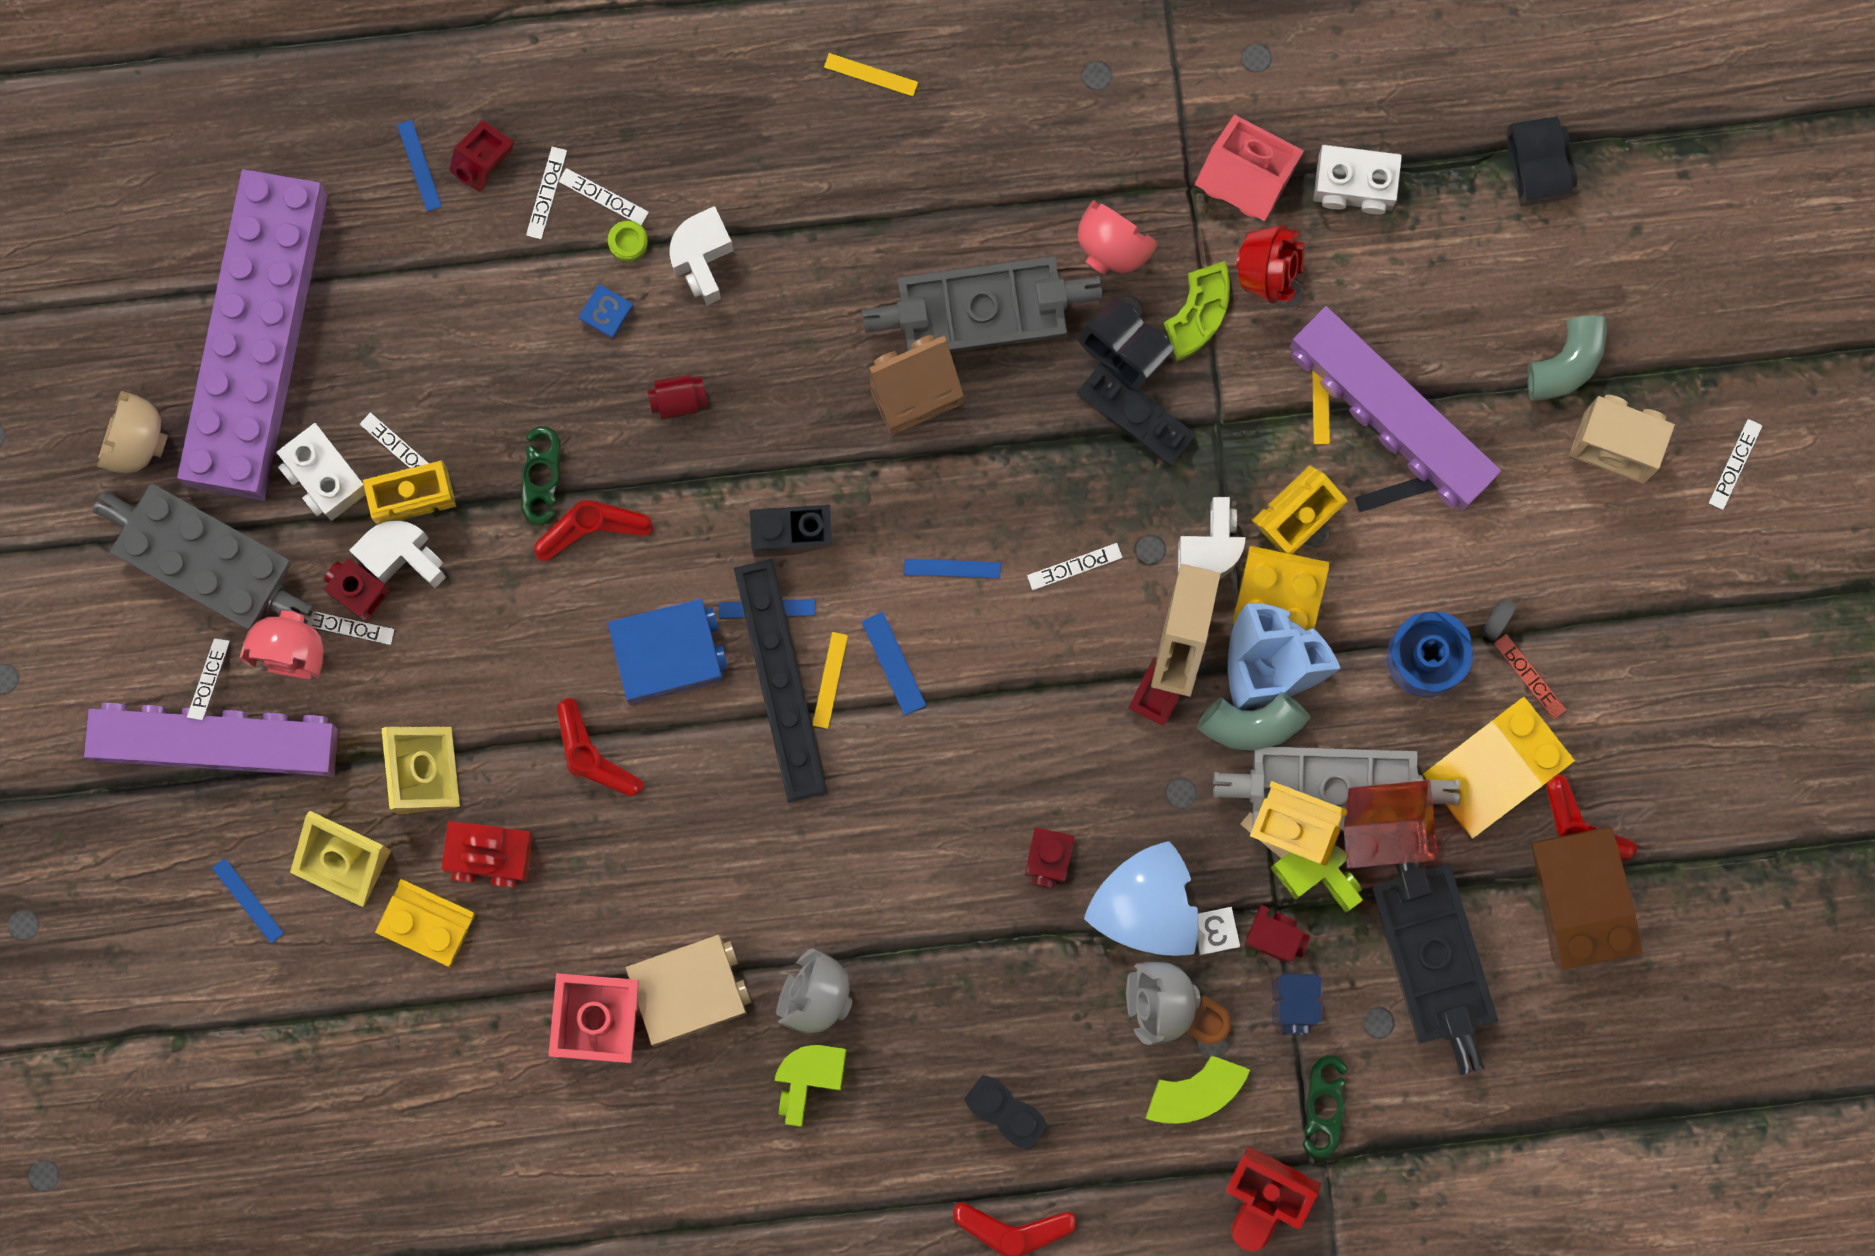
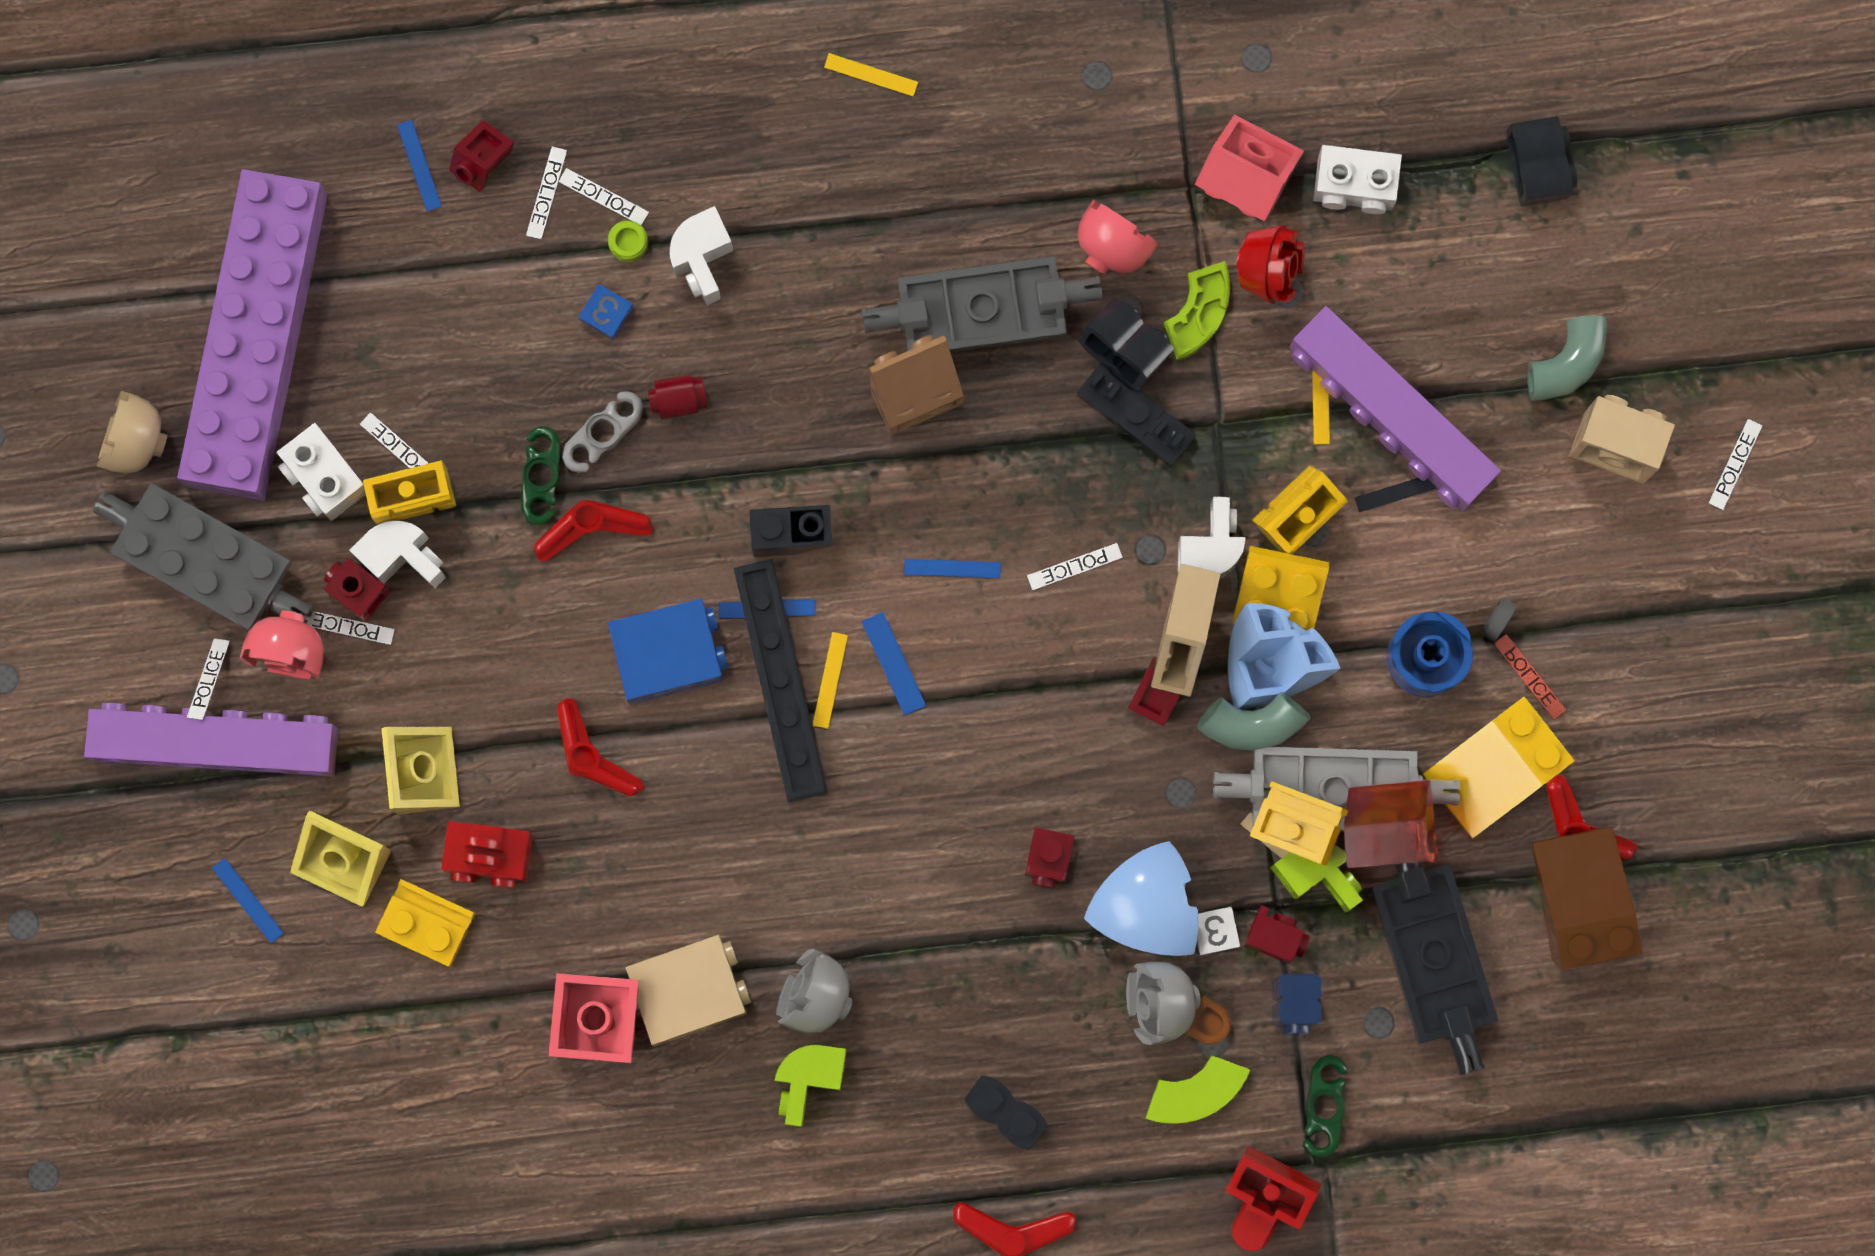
none -> light grey piece [562,391,644,473]

